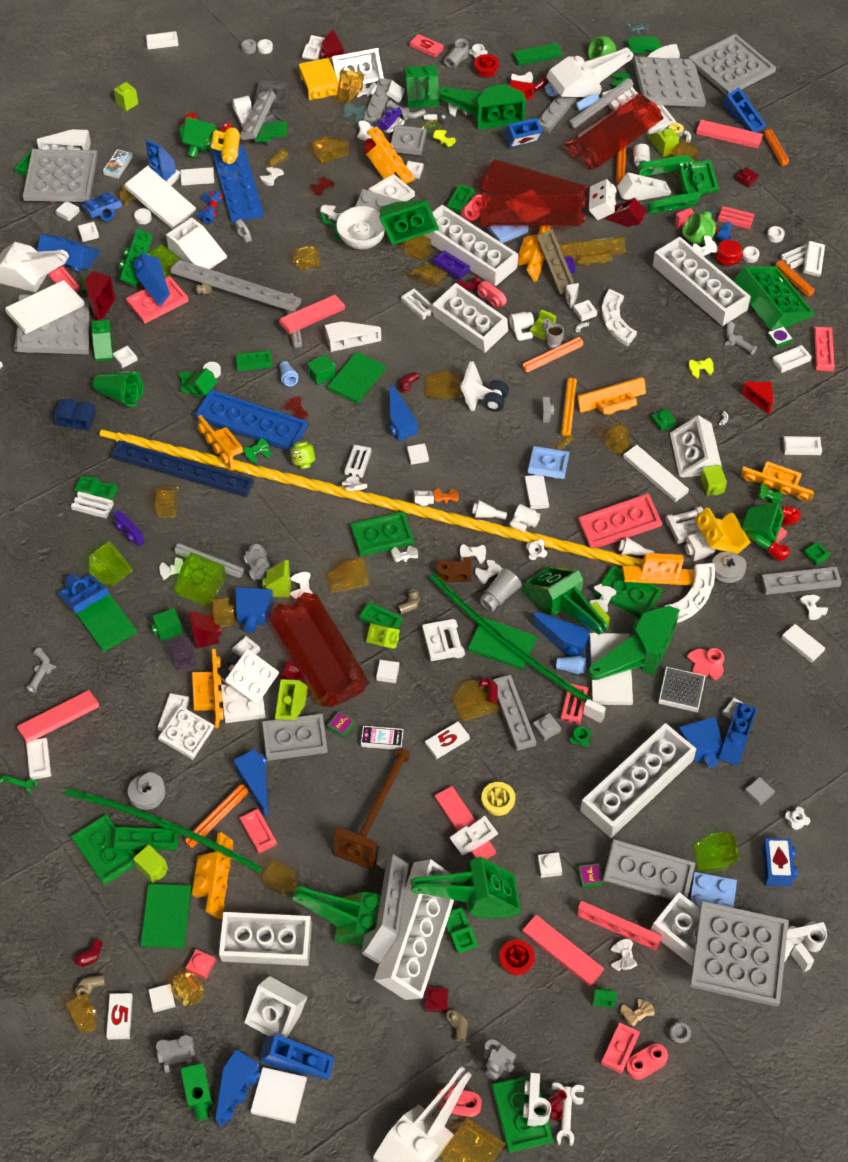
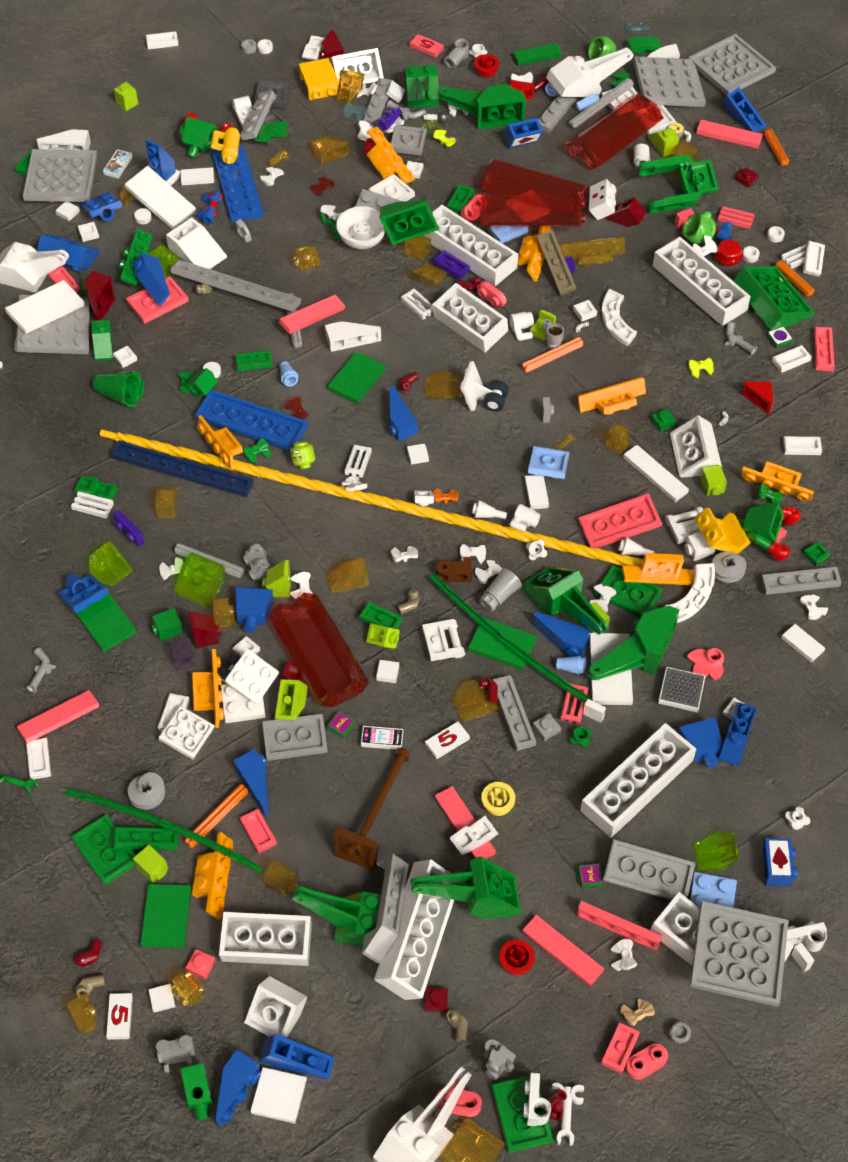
dark blue brick [53,399,96,430] -> none
green brick [307,354,336,386] -> none
green tile [350,511,414,557] -> none
green slope [446,907,479,954] -> none
white plate [537,853,562,878] -> none
light orange axle [561,378,577,437] -> none
white slope [565,283,579,309] -> none
green plate [592,988,617,1008] -> none
orange axle [616,140,626,189] -> none
white slope [617,172,671,201] -> none
light grey tile [745,777,775,806] -> none

